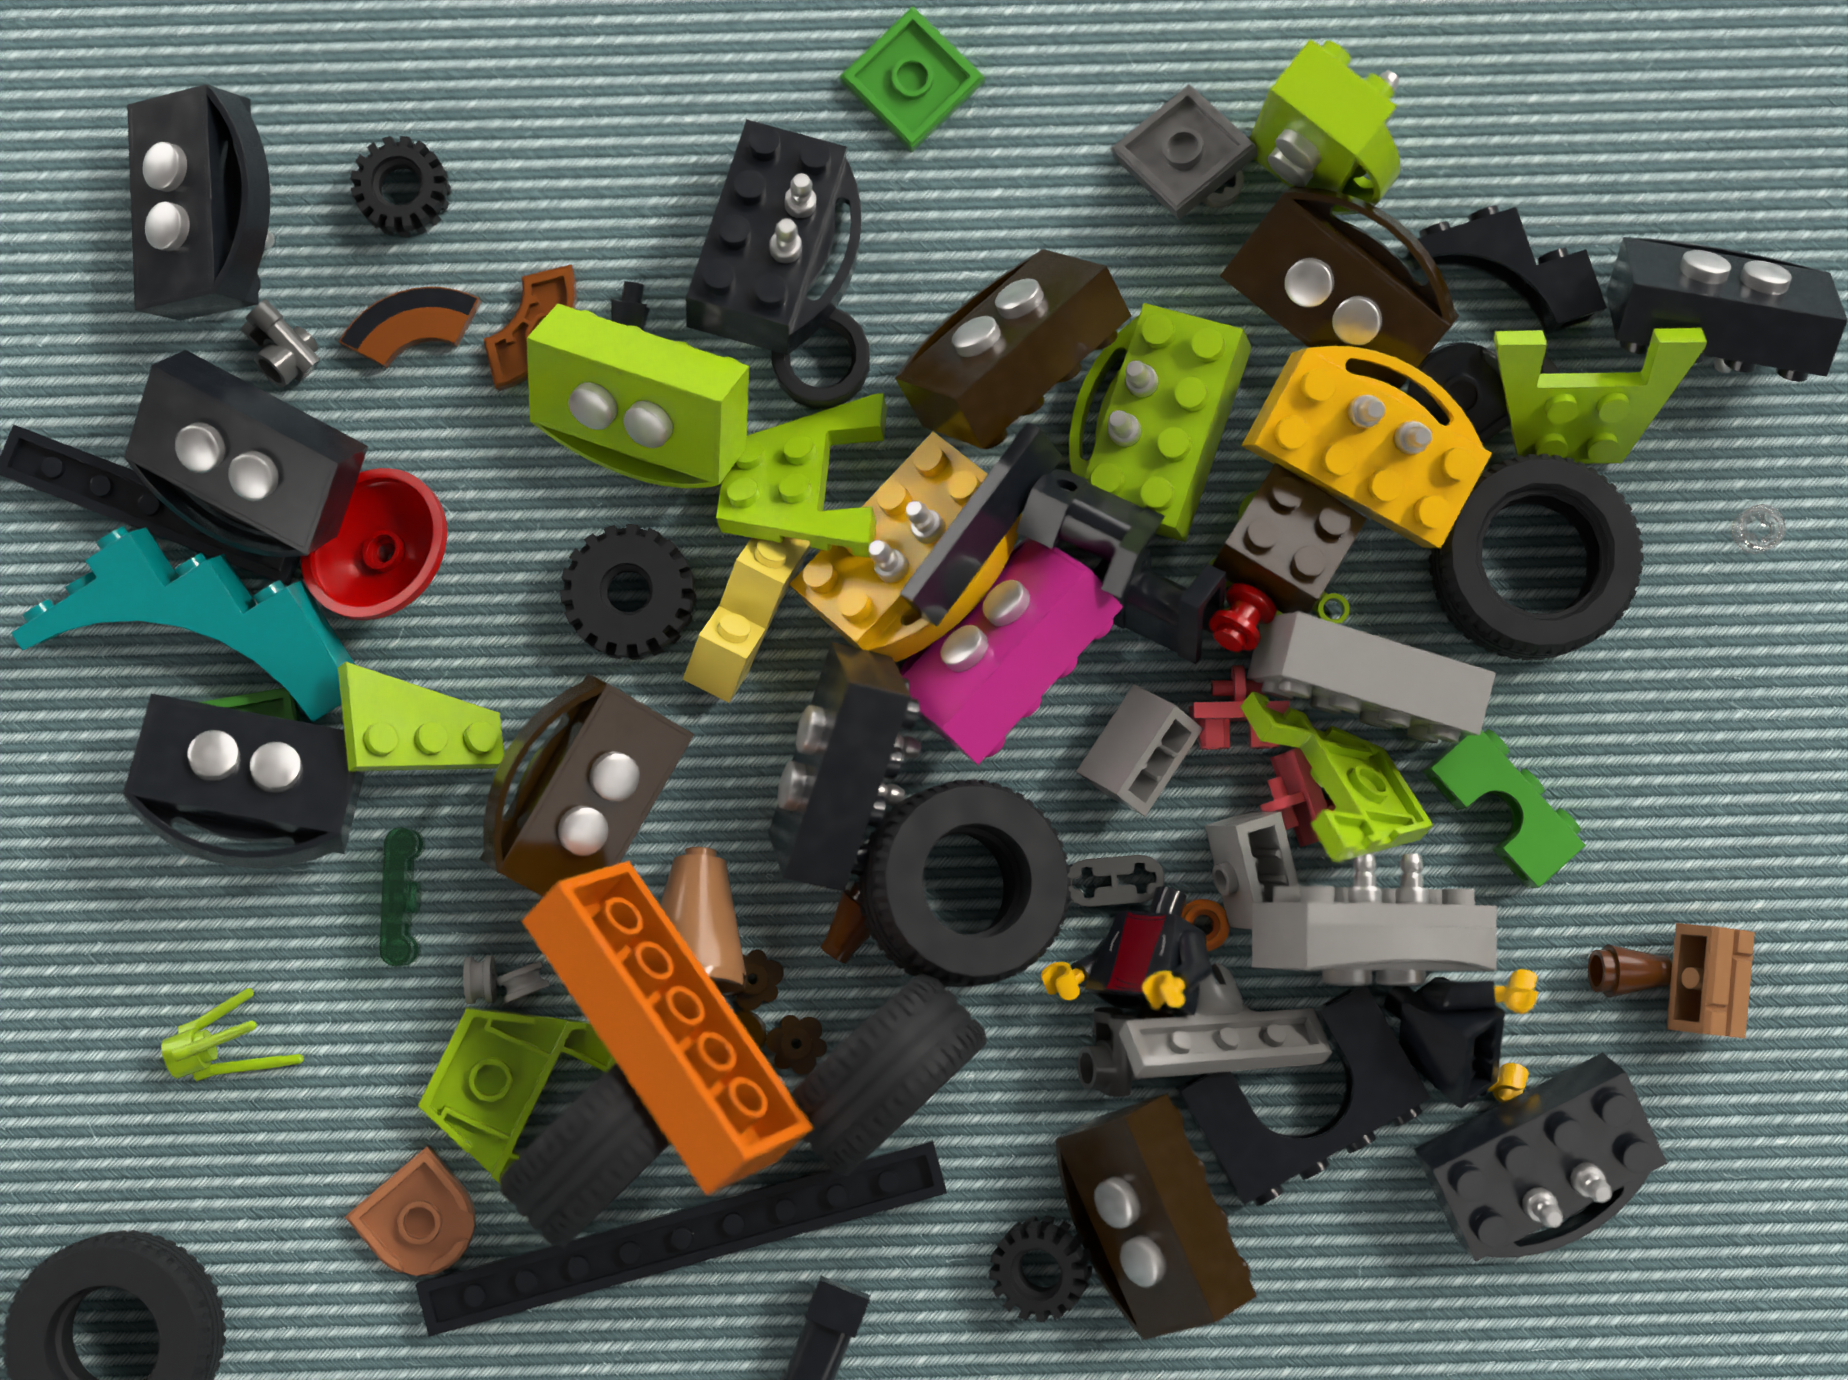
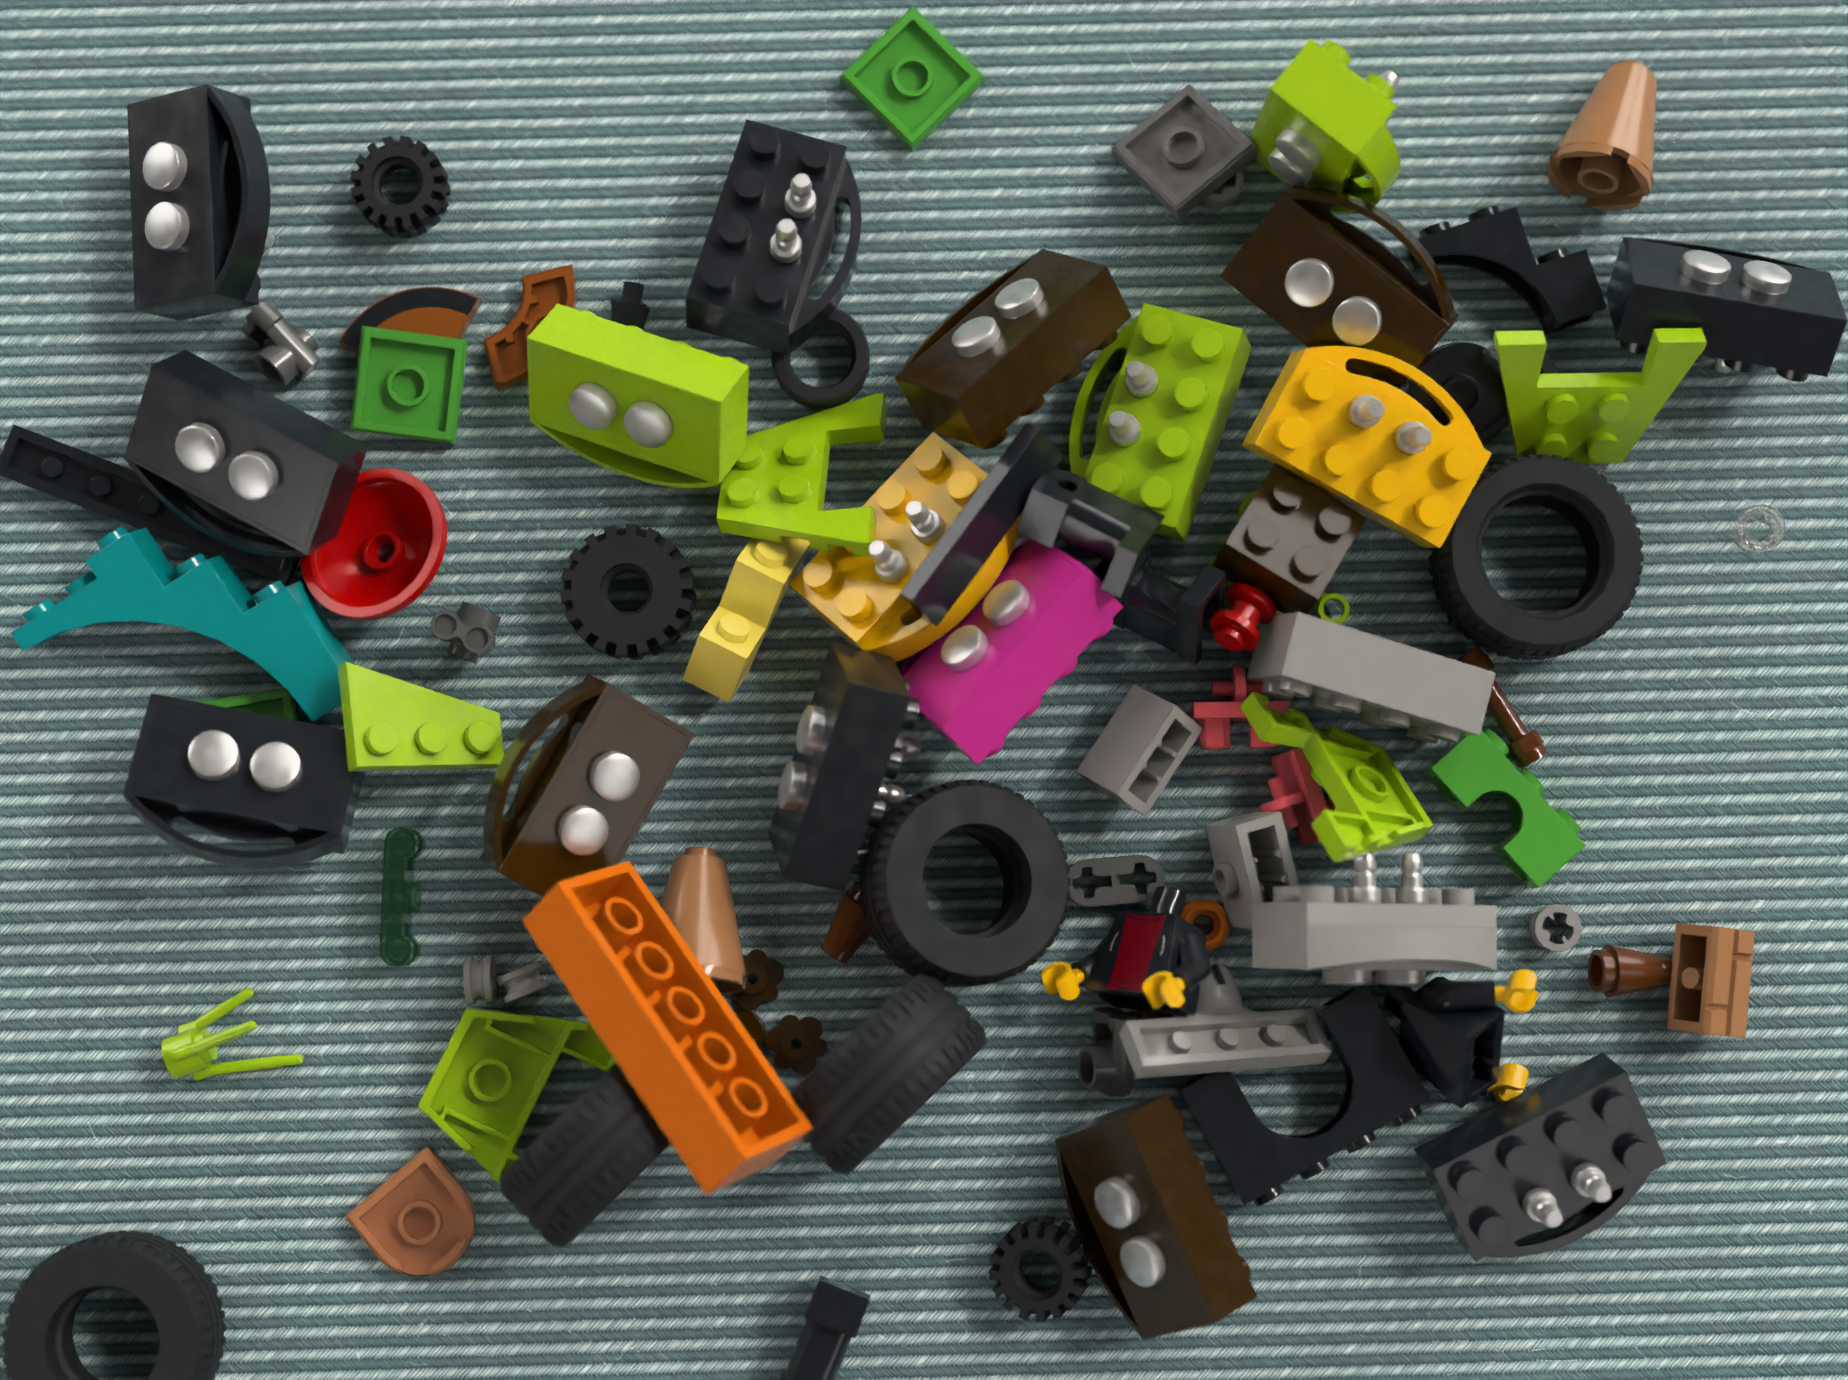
black plate [415,1140,947,1337] -> none
none -> bright green tile [350,326,469,444]
none -> dark grey plate [431,601,501,664]
none -> reddish brown bar [1456,646,1548,769]
none -> light grey bush [1529,904,1582,952]
none -> medium nougat cone [1546,60,1657,211]

